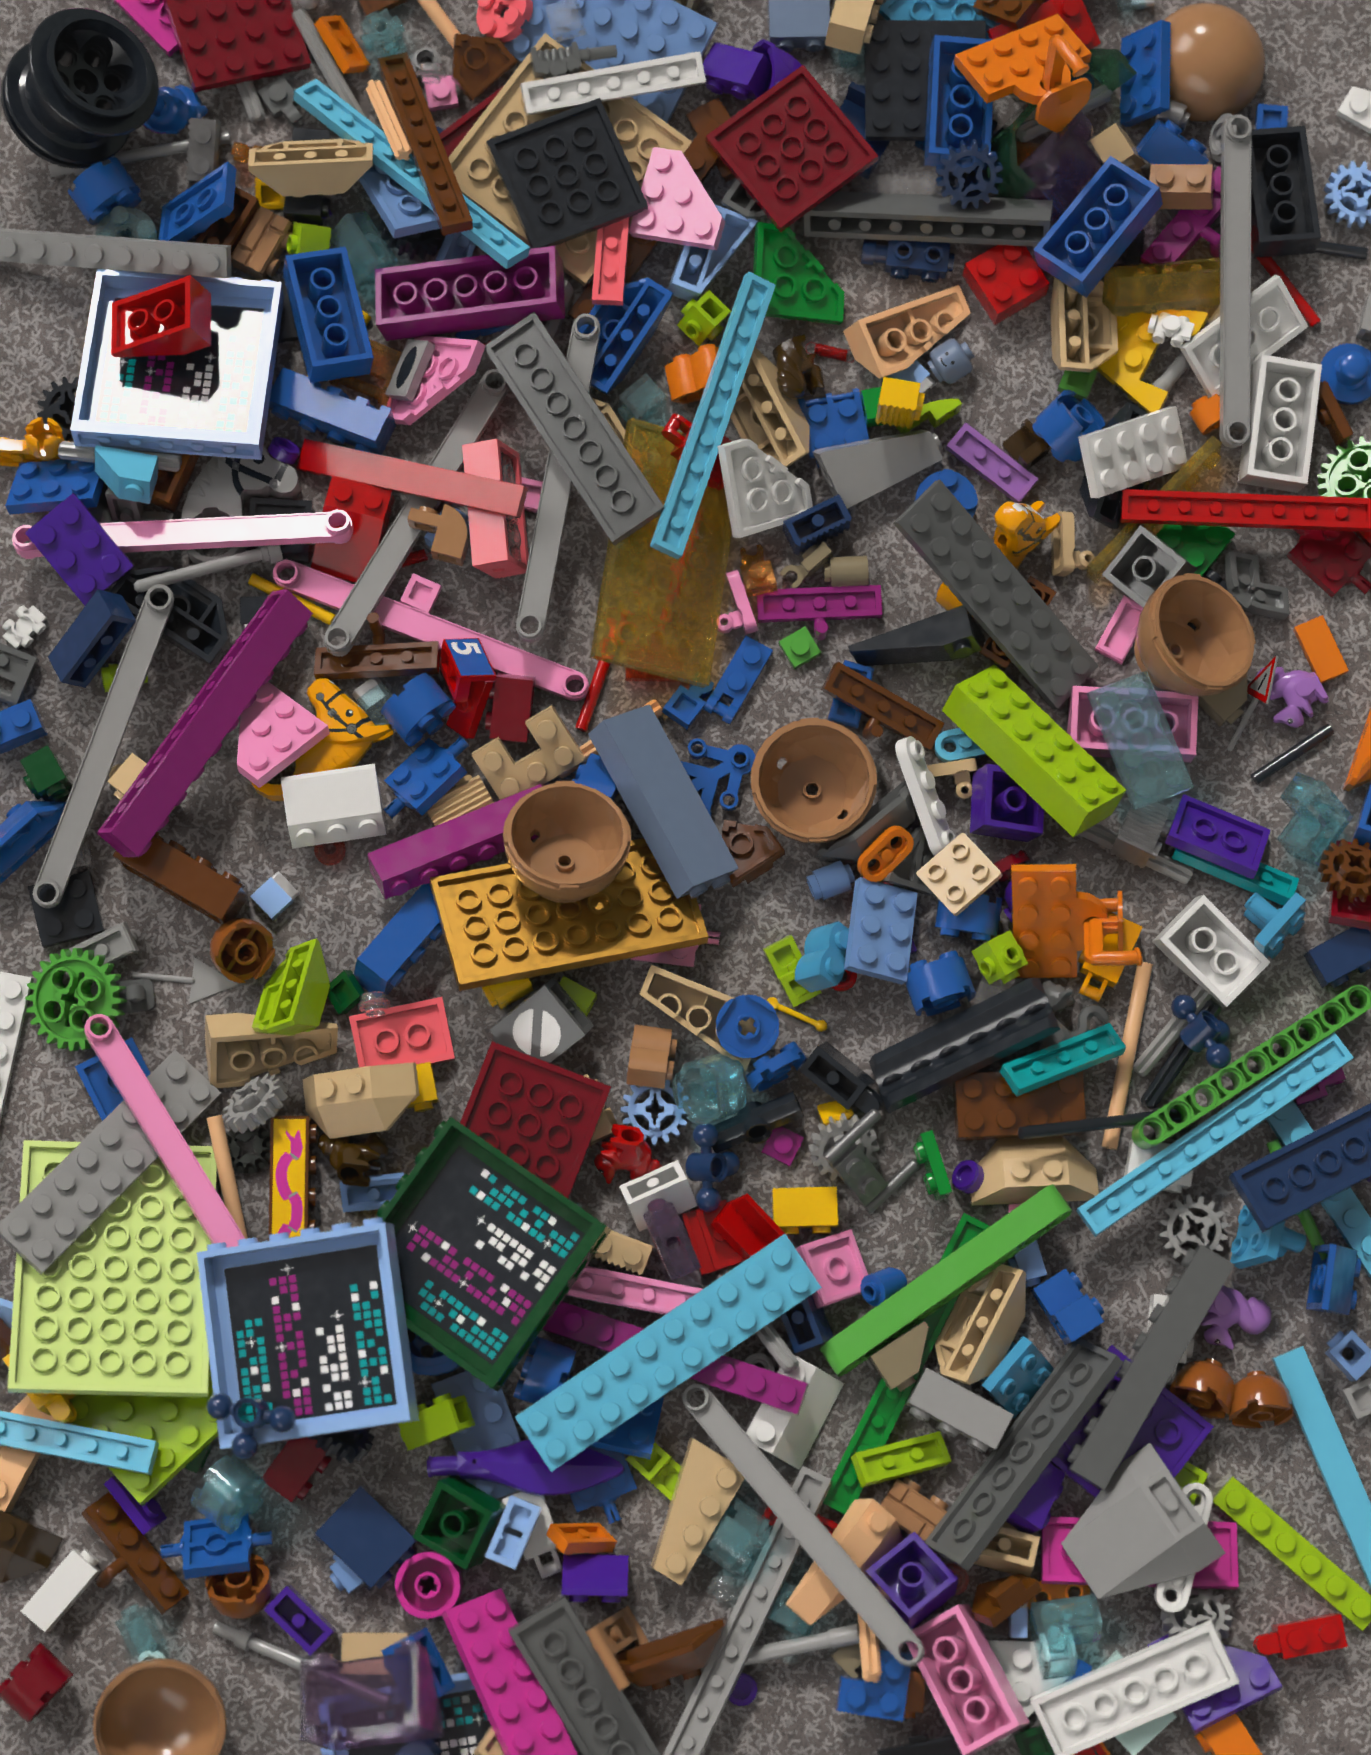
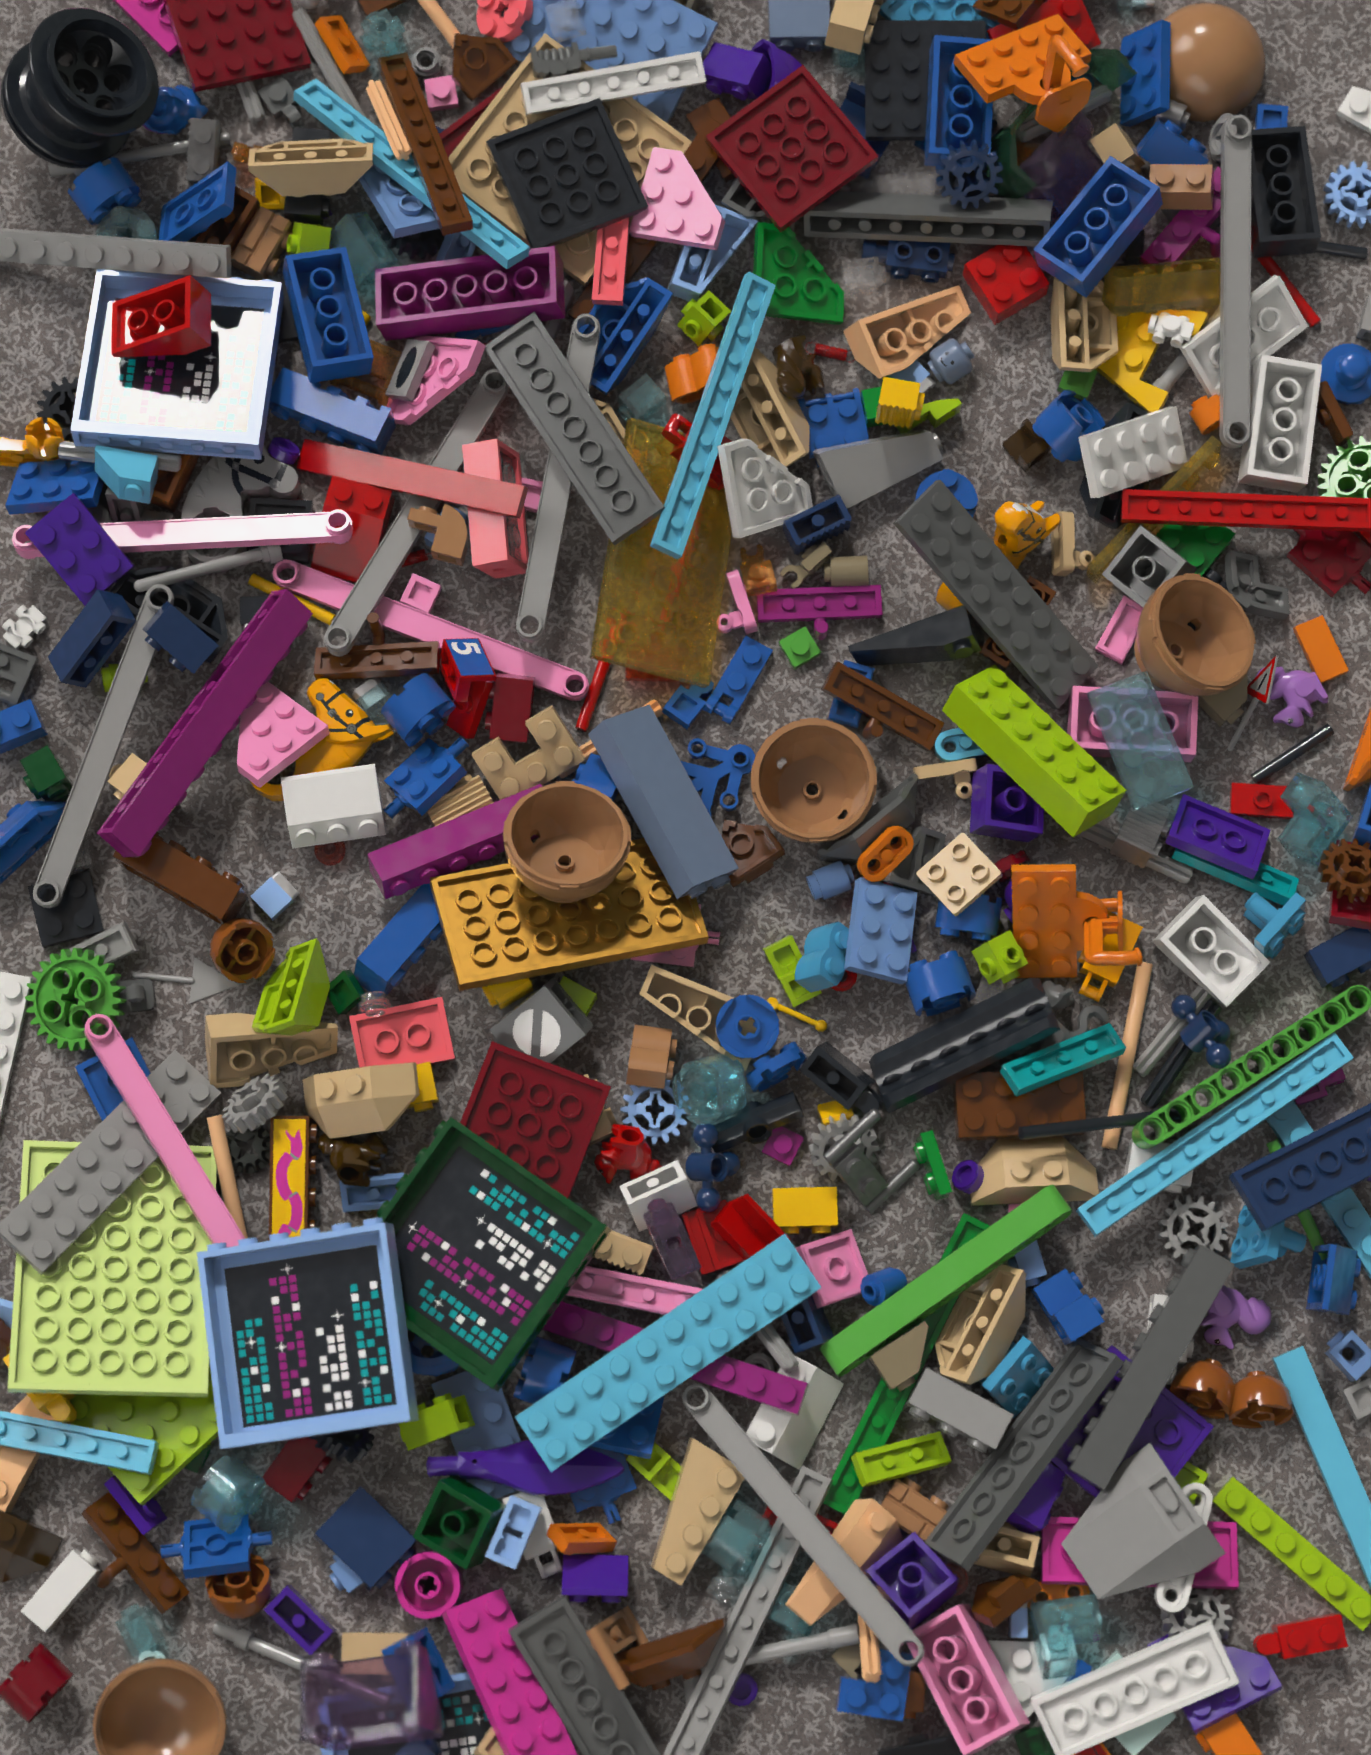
dark blue piece [207,1393,296,1459] -> none
clear plate [416,63,447,84] -> none
white plate [895,736,956,856] -> none
medium lavender plate [946,423,1038,503] -> none
none -> dark blue brick [142,601,219,674]
none -> clear brick [840,257,887,300]
none -> red plate [1229,782,1294,819]

